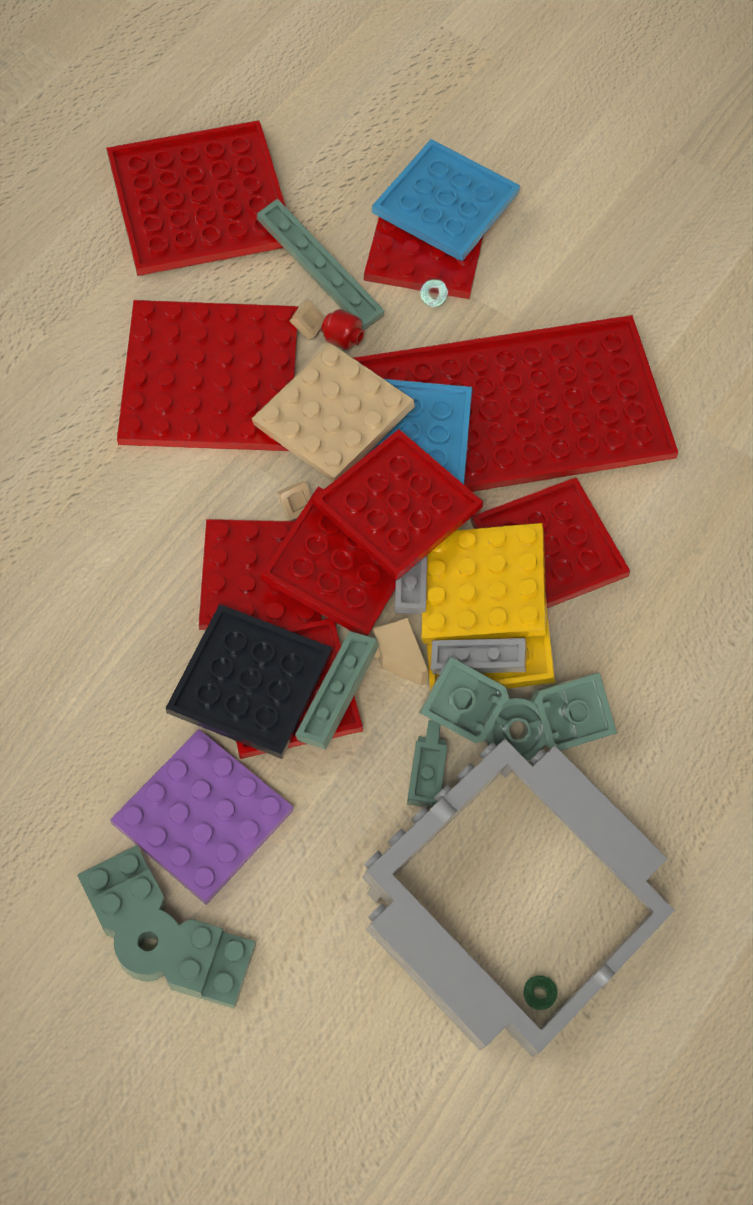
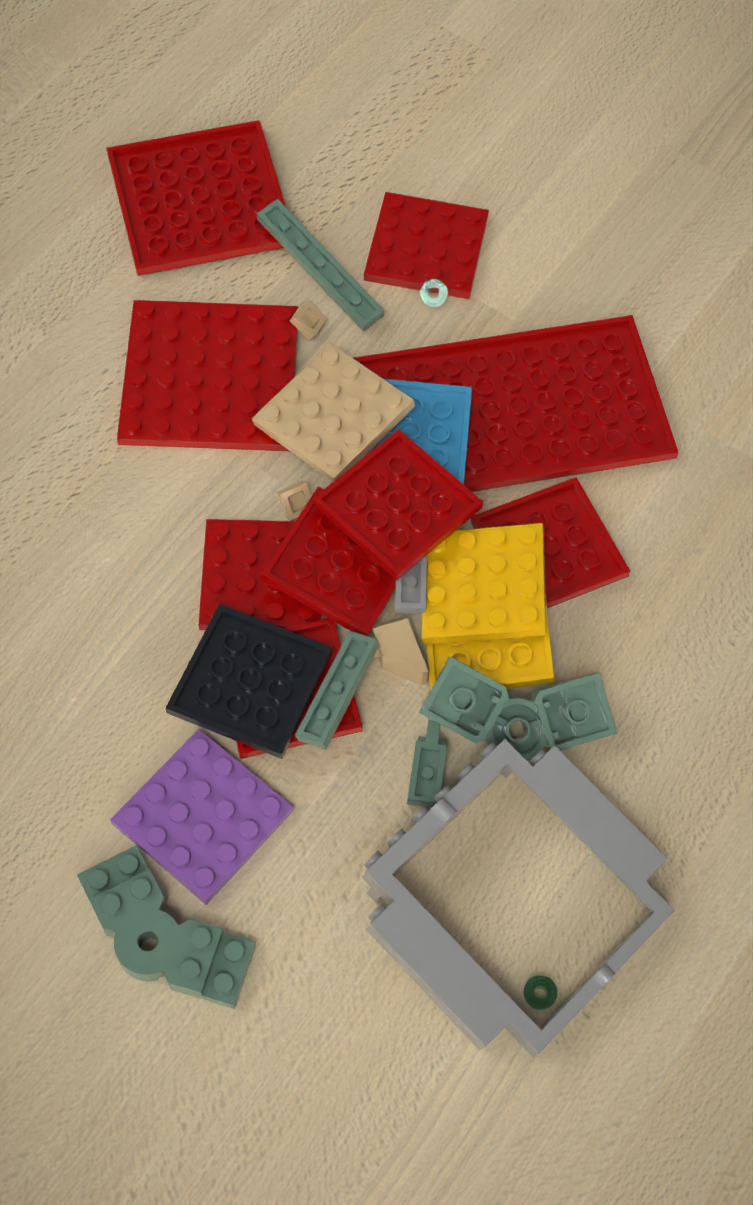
red head [321,309,365,350] -> none
dark azure plate [372,139,520,261] -> none
light grey plate [431,638,527,674] -> none

